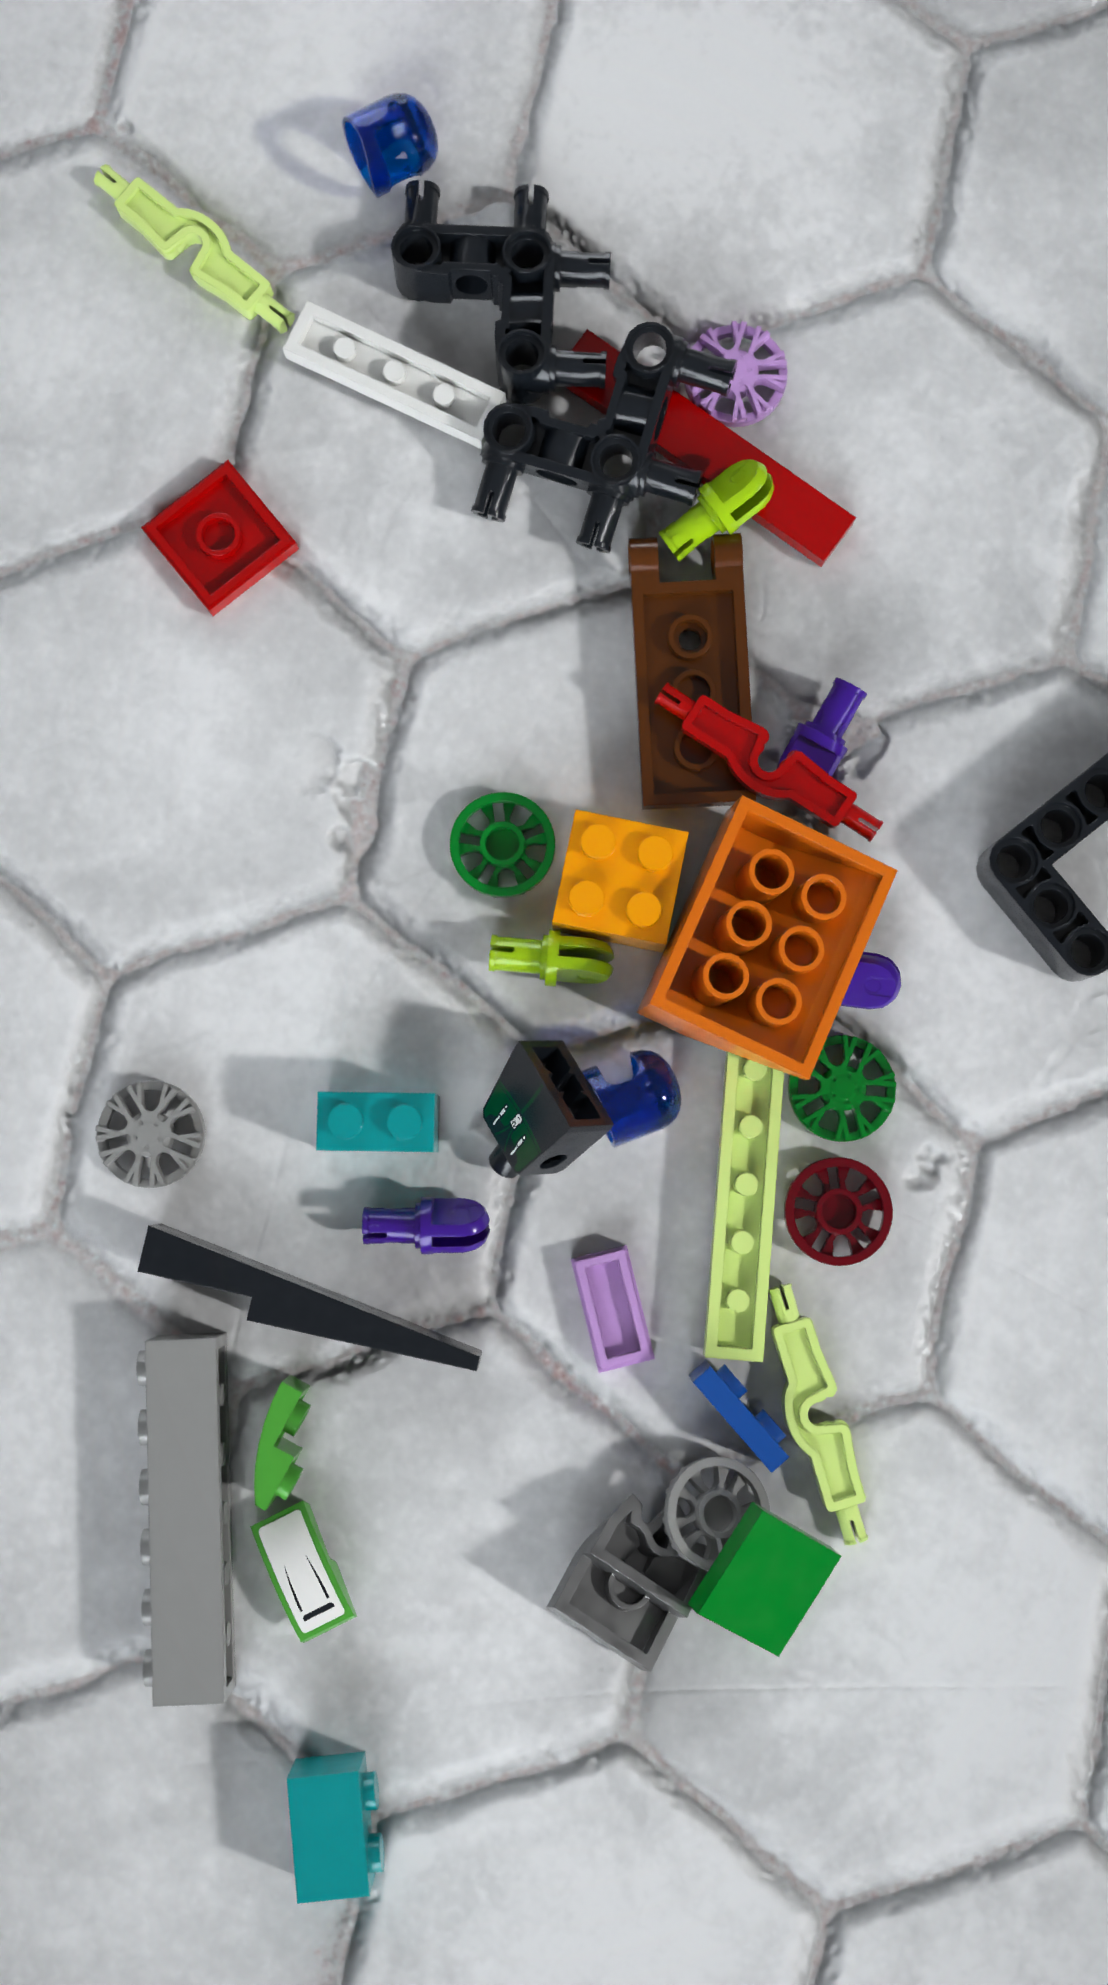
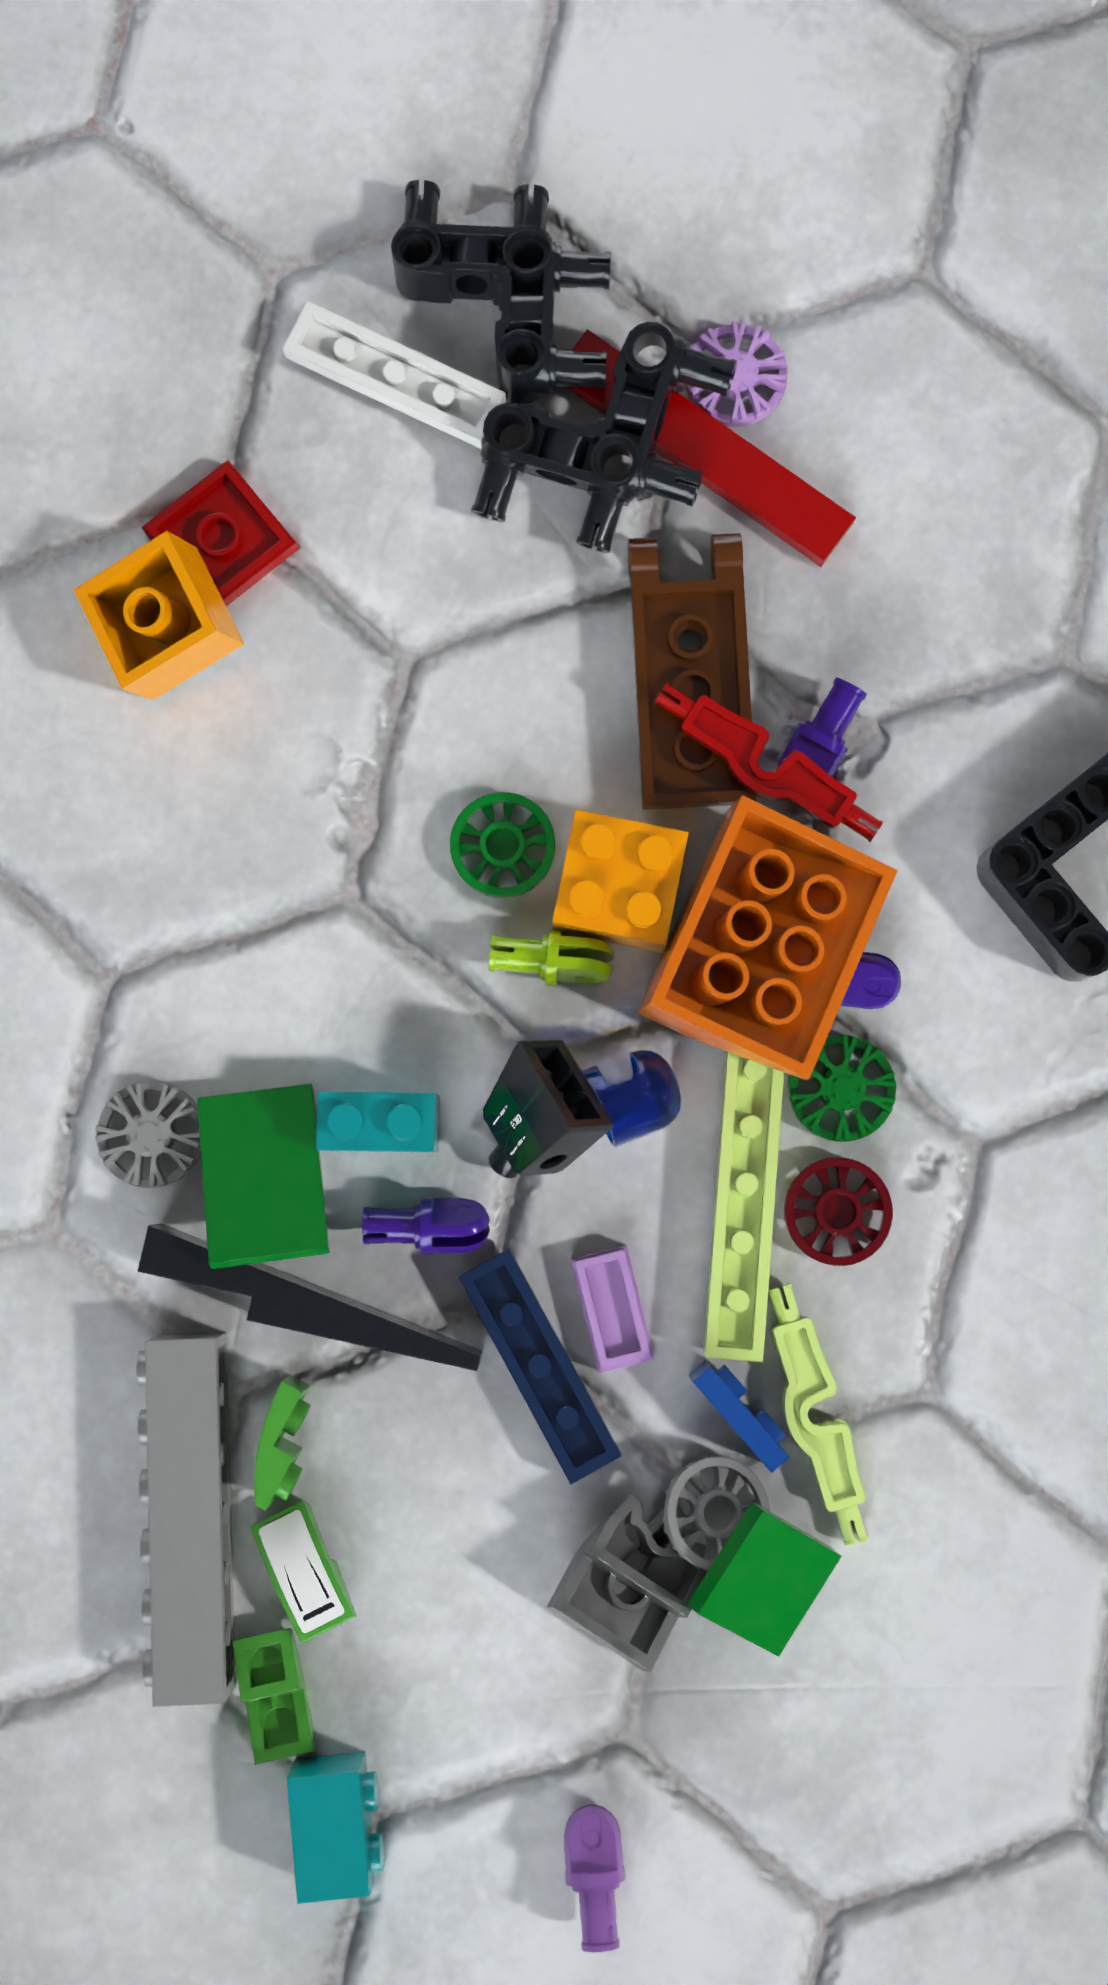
yellowish green piece [94,164,295,334] -> none
clear blue helmet [342,93,438,198] -> none
lime arm [658,459,774,562] -> none
none -> light orange brick [74,531,245,700]
none -> green tile [197,1083,330,1269]
none -> bright green slope [232,1628,317,1765]
none -> dark blue plate [458,1248,622,1485]
none -> medium lavender arm [564,1804,625,1952]

